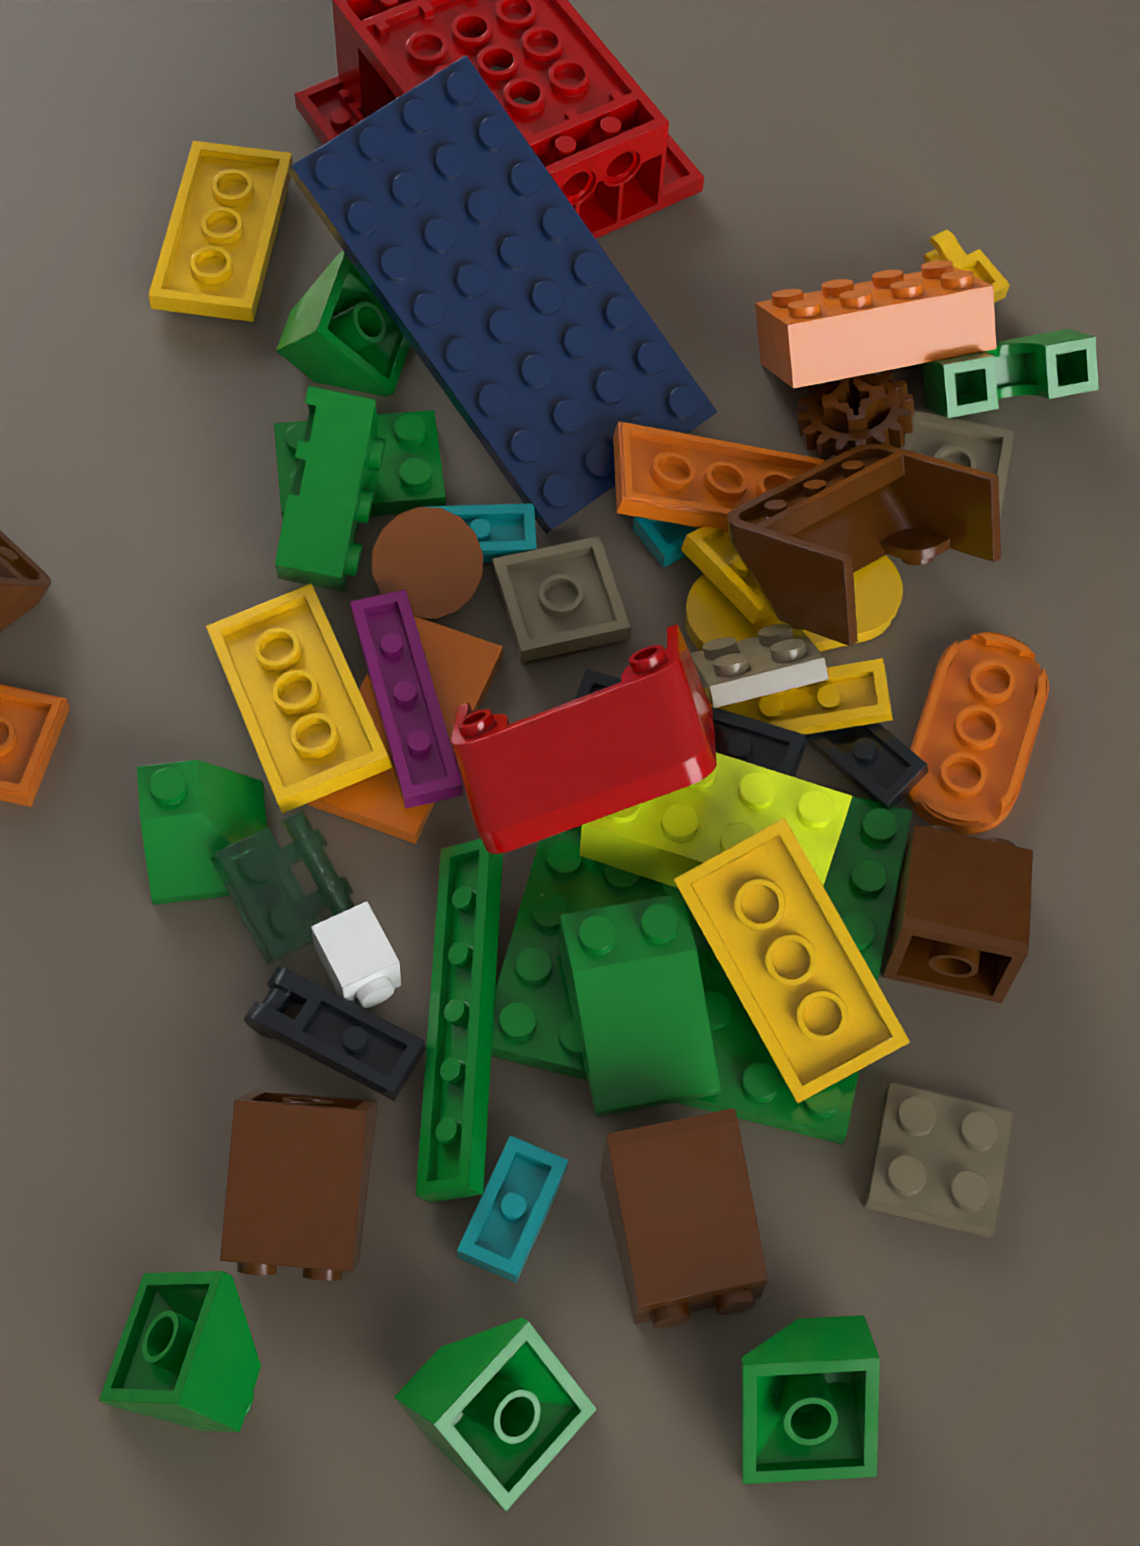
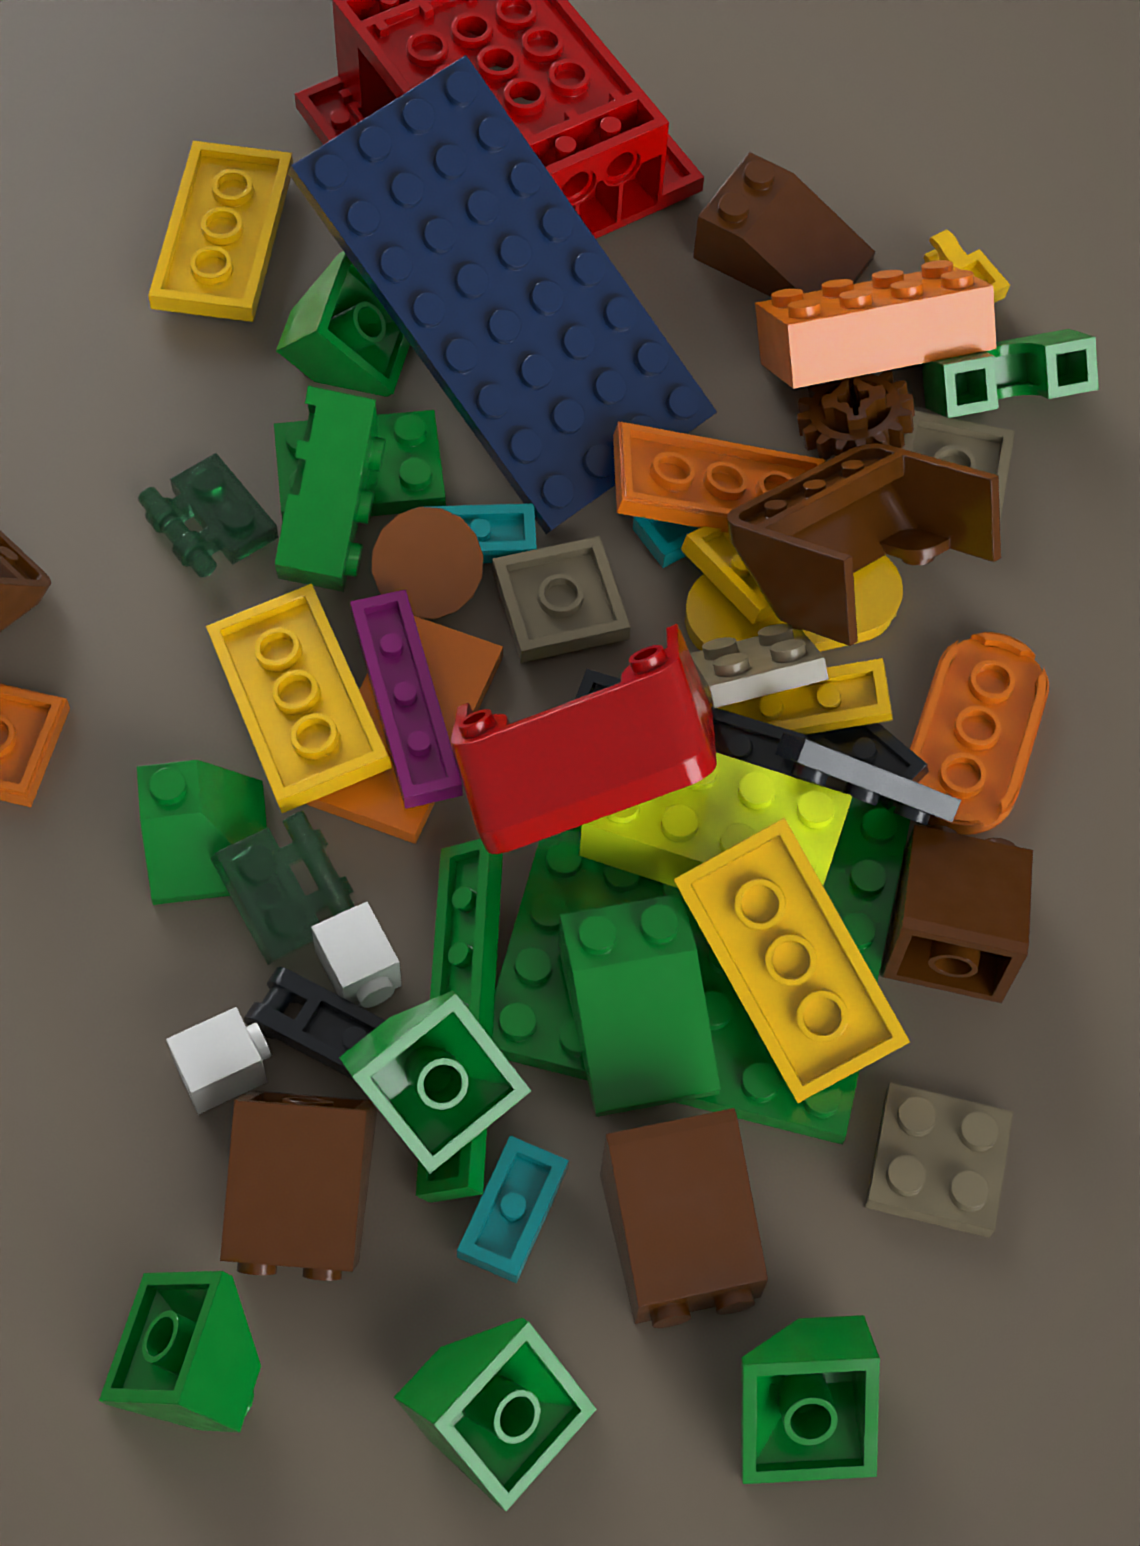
none -> clear green plate [138,453,279,578]
none -> white brick [166,1007,271,1115]
none -> green slope [339,991,531,1174]
none -> reddish brown slope [693,152,875,297]
none -> plate [775,732,961,826]

